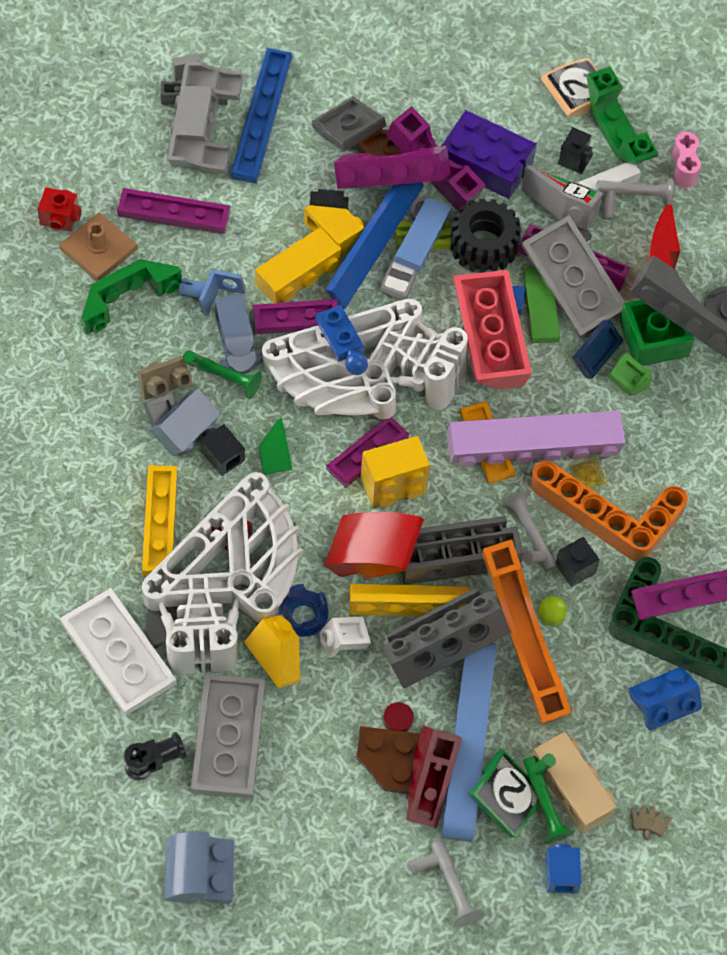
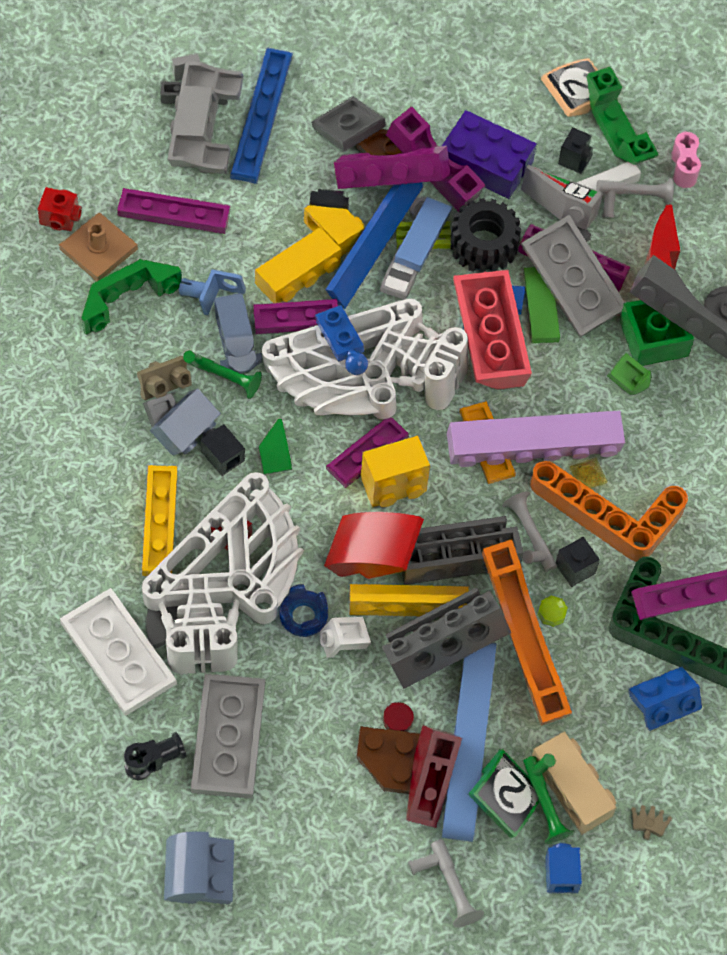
yellow slope [244,615,300,688] -> none
dark blue tile [572,320,624,379] -> none

